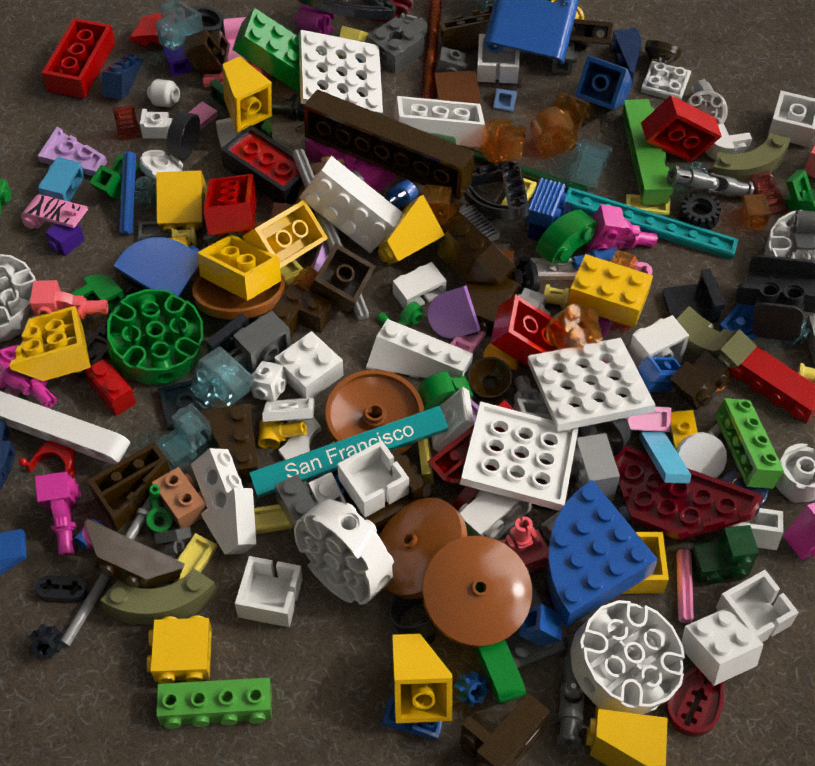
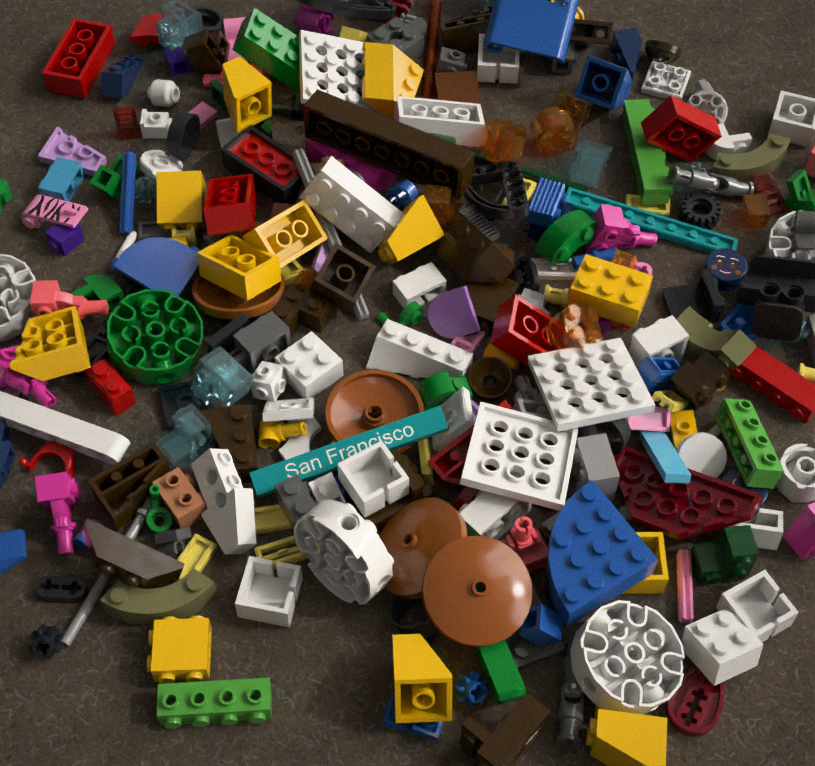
medium blue slope [493,88,517,112] -> none
none -> white piece [110,231,137,272]
none -> light yellow tile [254,535,308,569]
none -> yellow wedge [362,42,424,119]
none -> light yellow tile [652,390,689,412]
none -> dark blue head [703,248,748,292]

